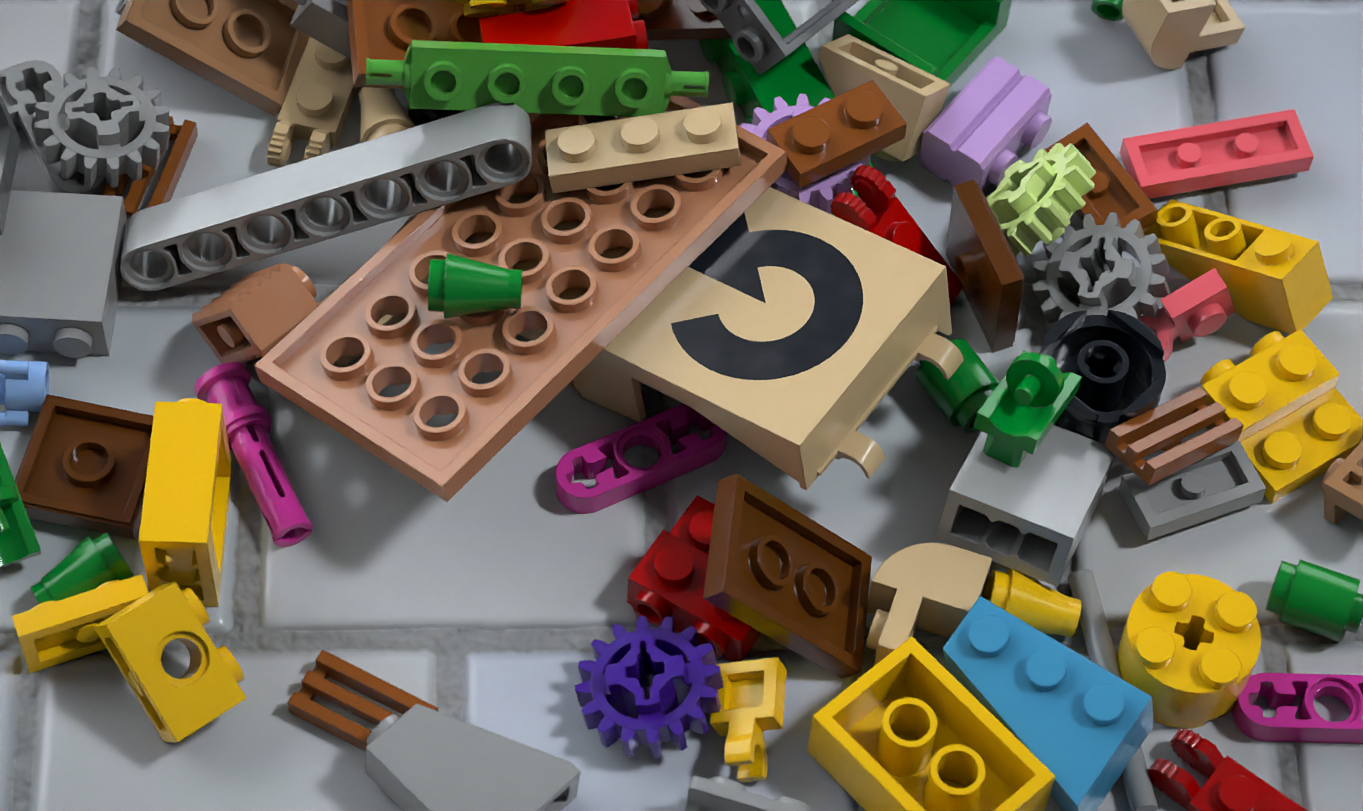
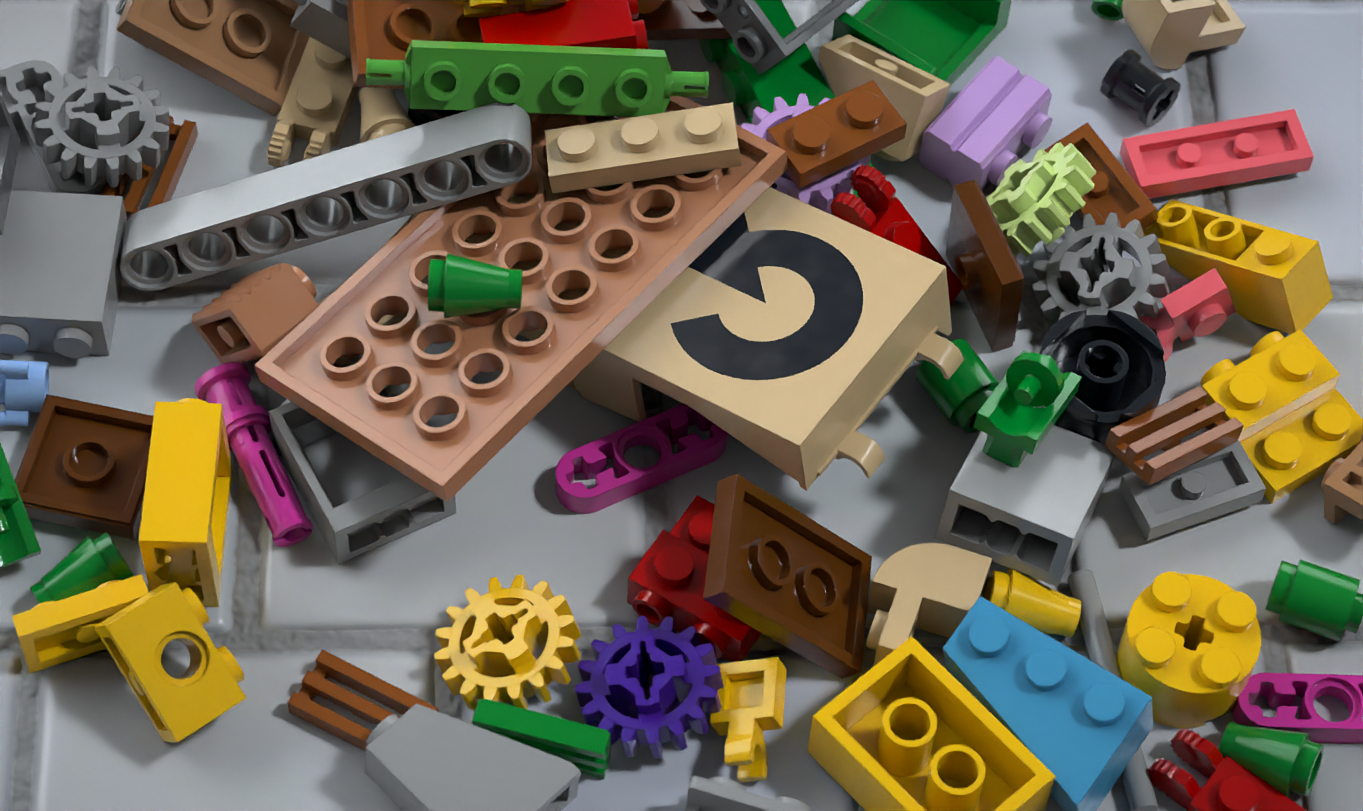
none -> light grey window [269,385,456,564]
none -> yellow gear [434,574,582,710]
none -> green tile [472,698,611,779]
none -> black bush [1100,49,1181,127]
none -> green cone [1219,721,1324,798]

